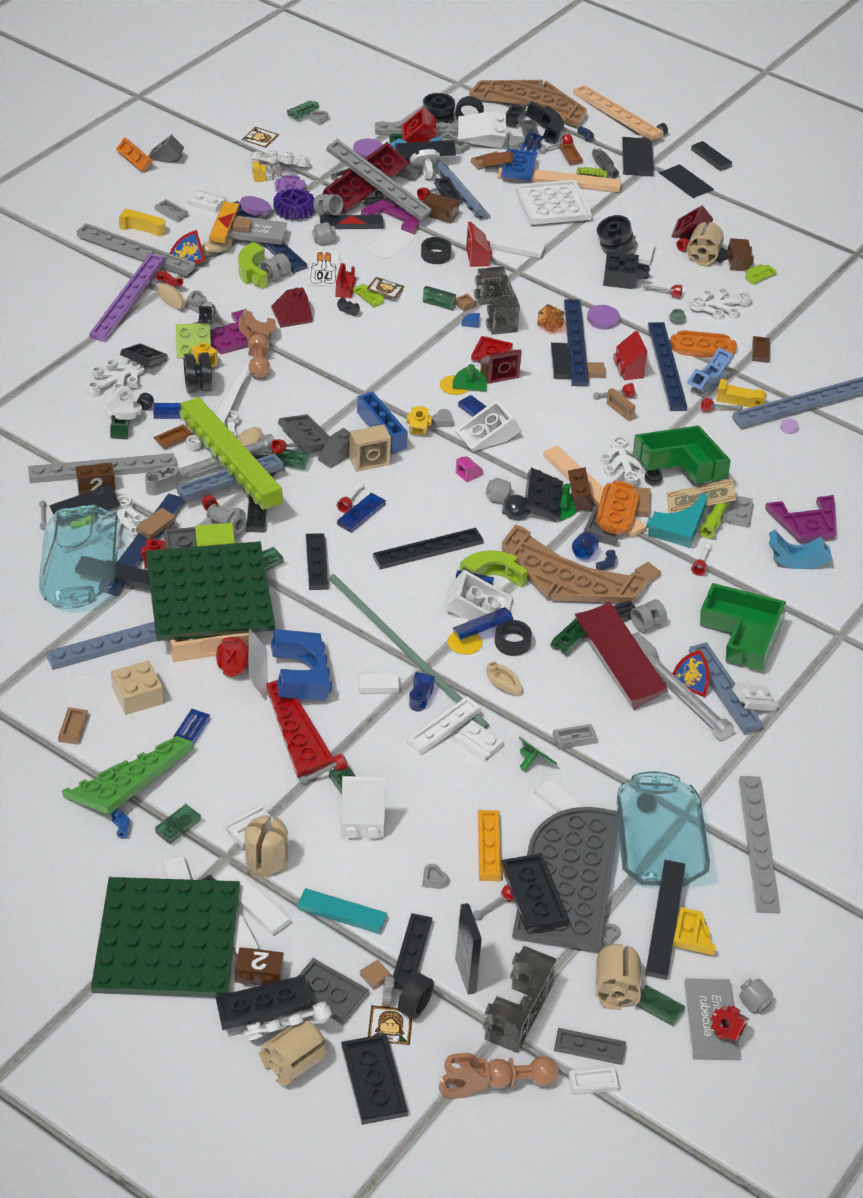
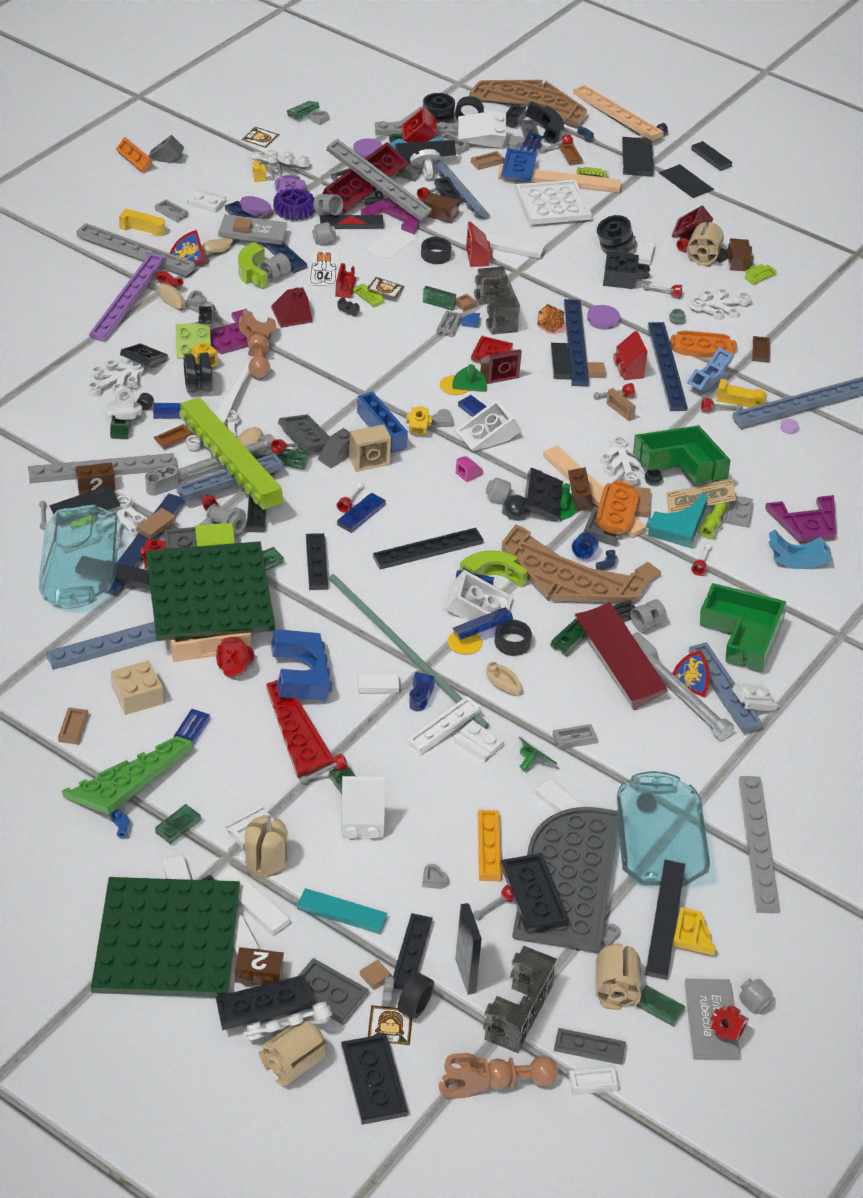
light orange tile [209,201,239,243] -> none
white sticker [249,629,267,697] -> none
dark orange tile [482,151,514,166] -> none
dark grey hinge [592,149,619,179] -> none
none -> light grey tile [436,310,462,337]

